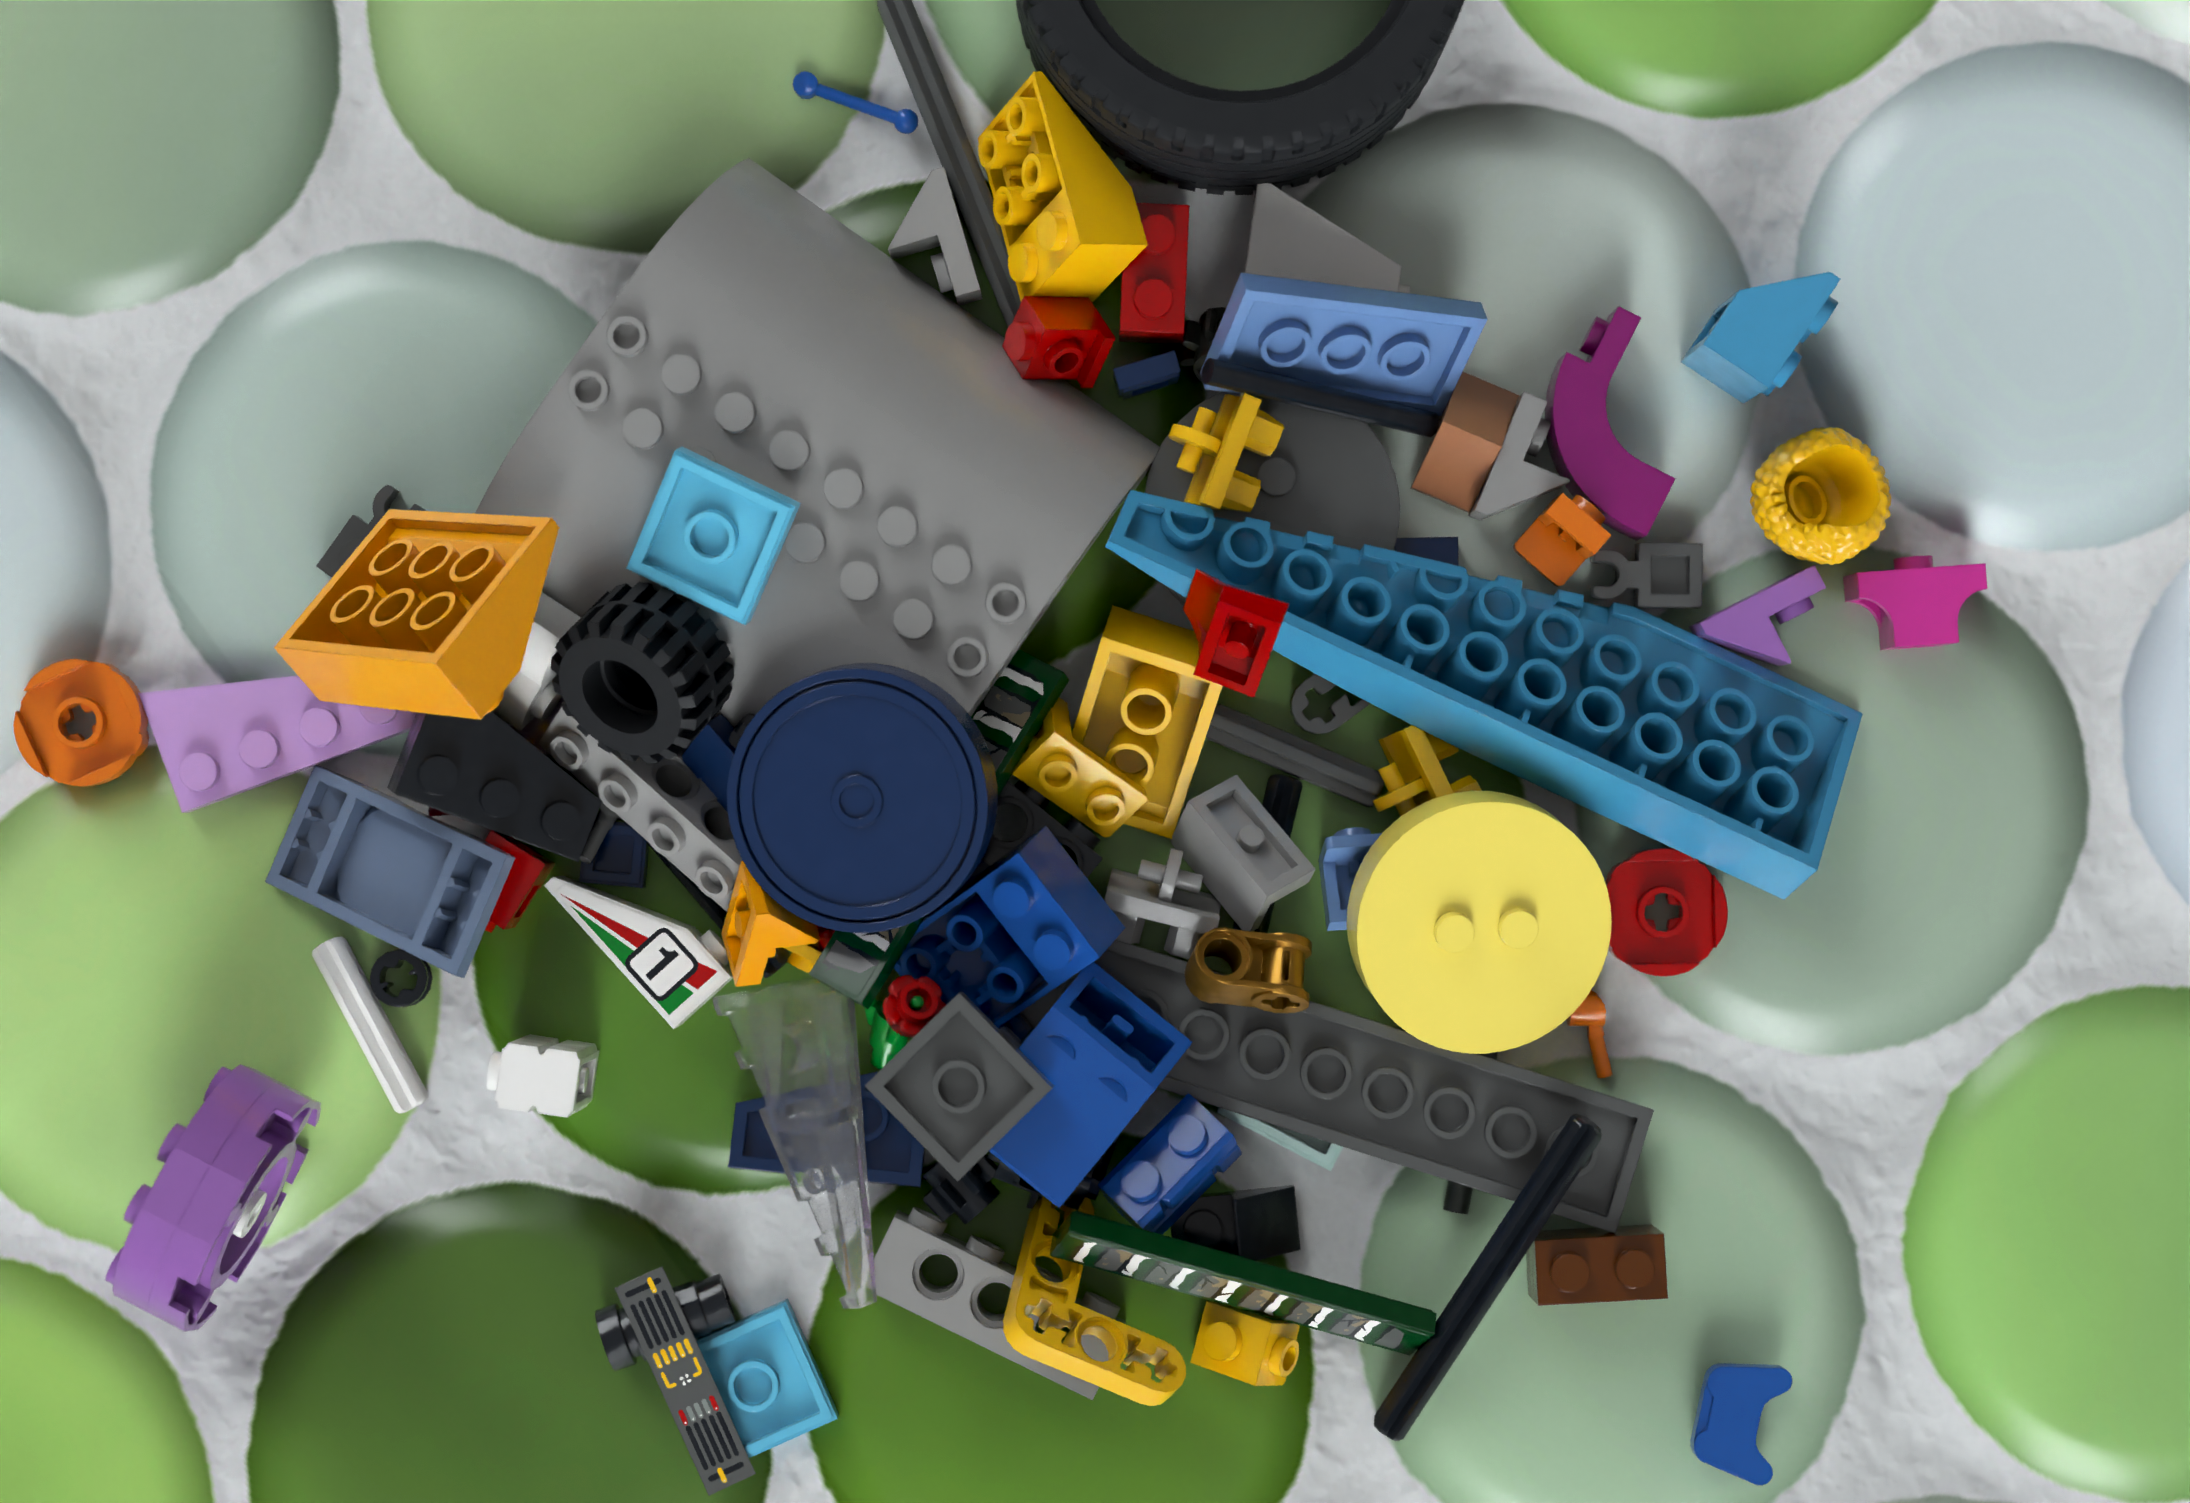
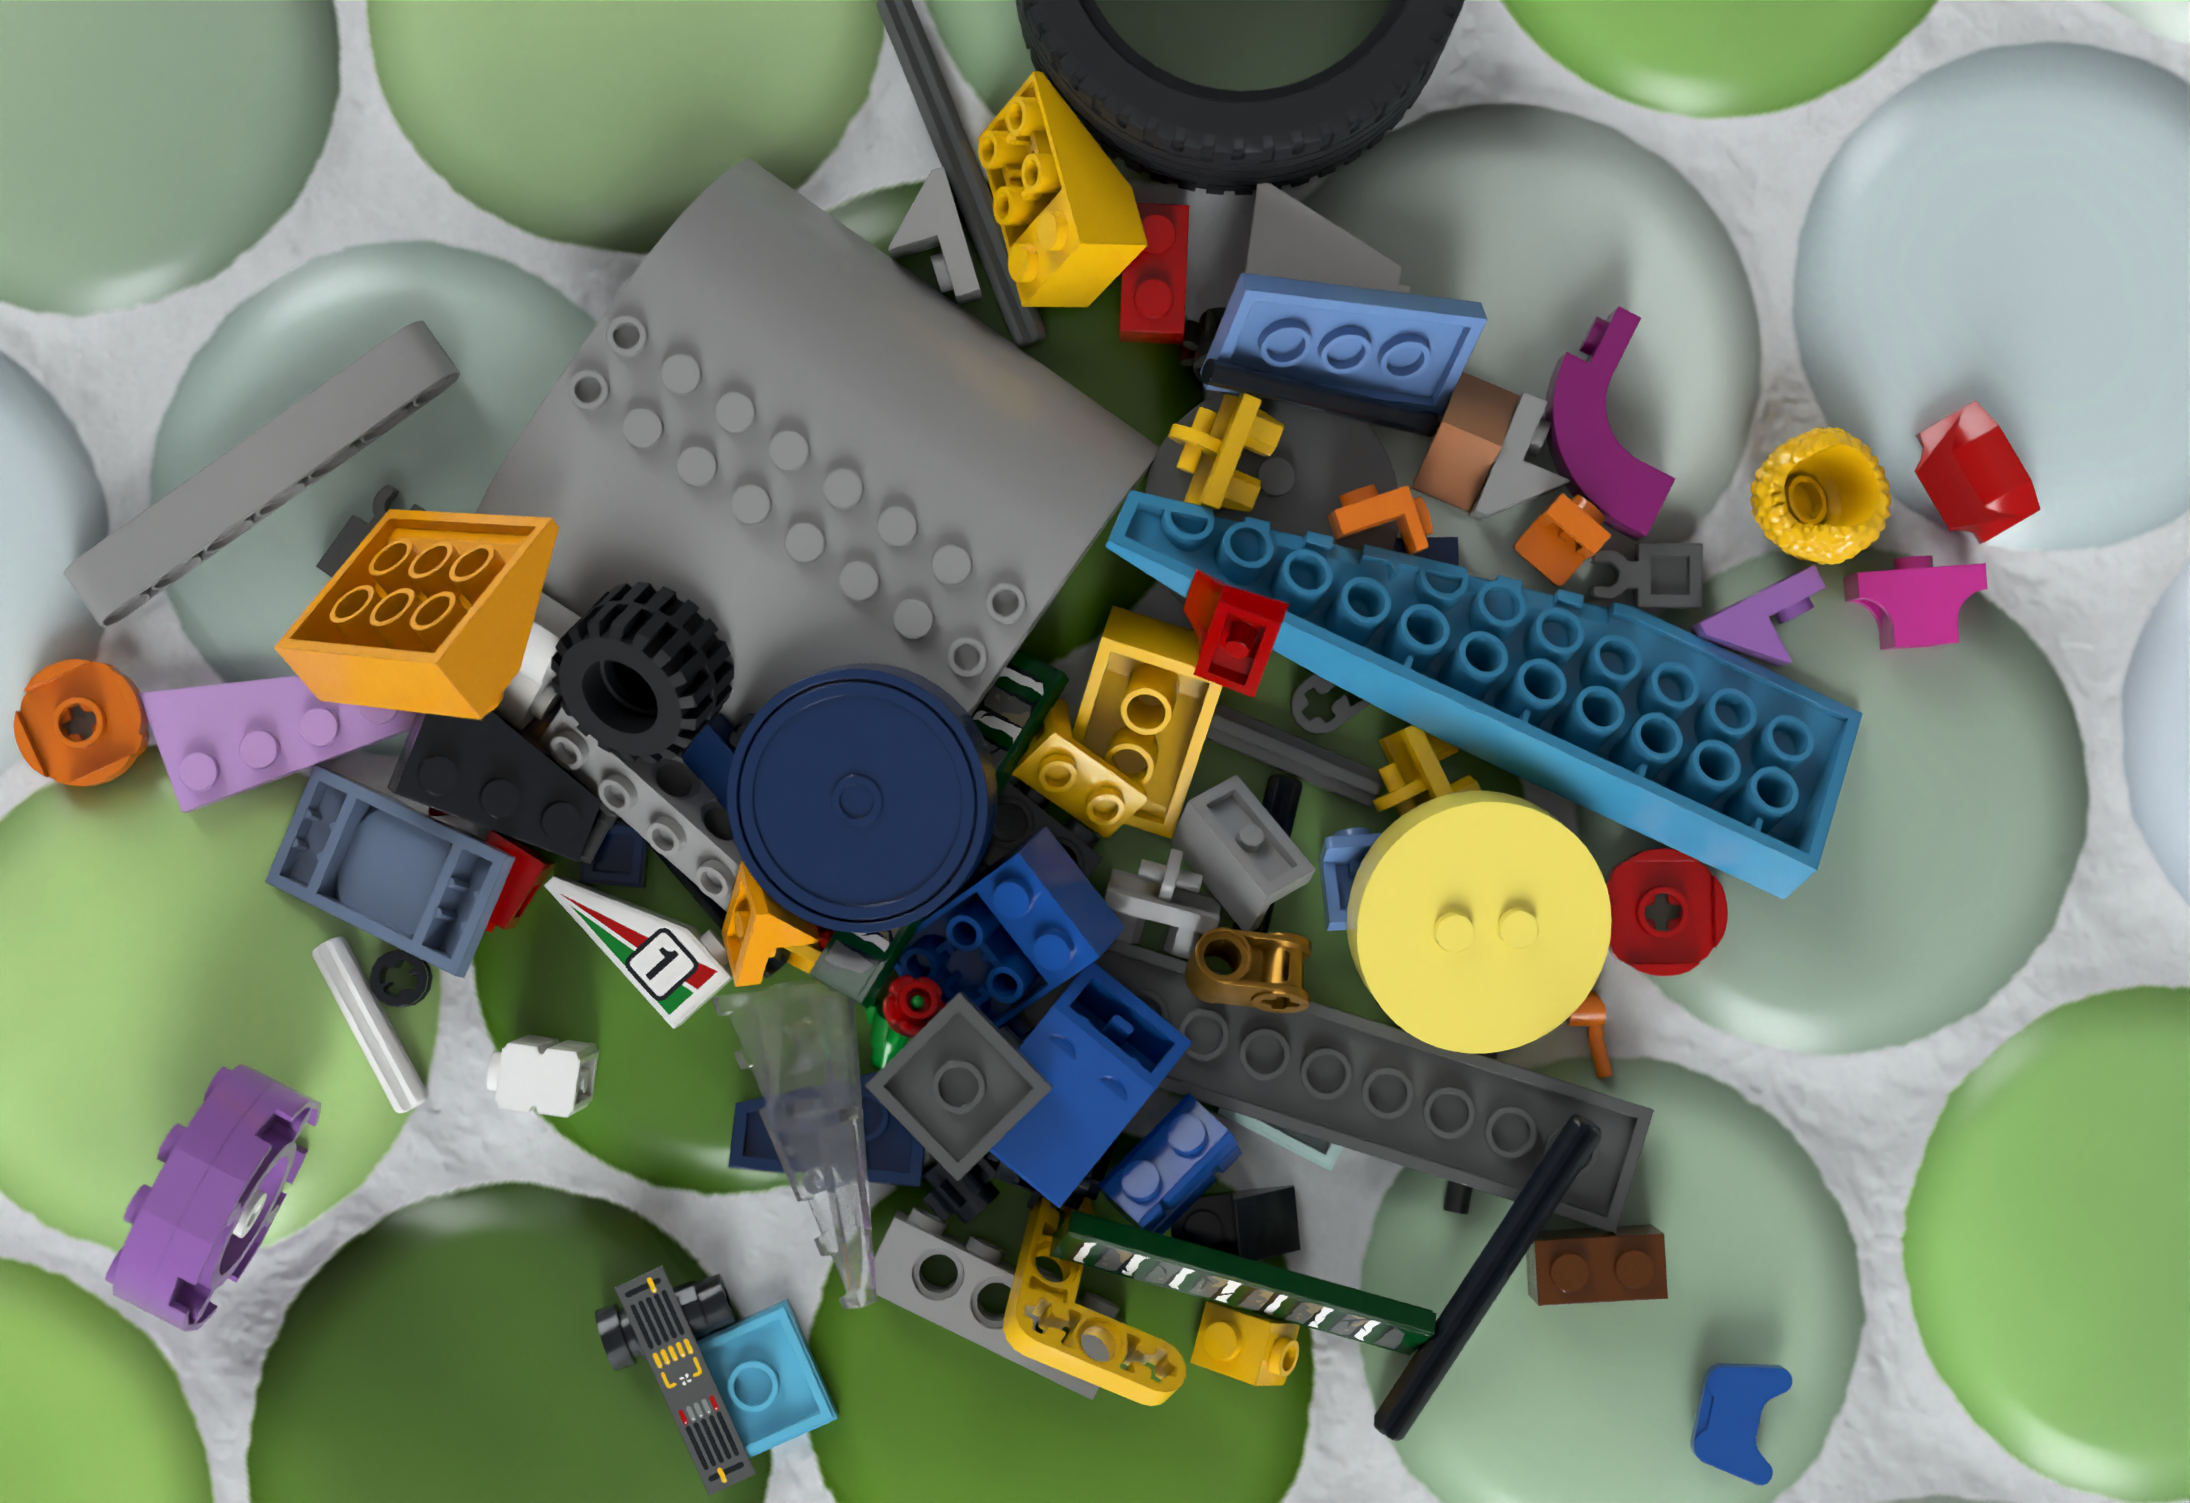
medium azure tile [626,446,801,625] -> none
blue hinge [793,71,919,134] -> none
red brick [1002,296,1116,388] -> none
dark blue tile [1113,350,1181,400] -> none
dark azure slope [1681,272,1841,404] -> none
none -> light grey beam [63,321,460,627]
none -> orange bracket [1327,484,1433,555]
none -> red slope [1914,400,2041,544]

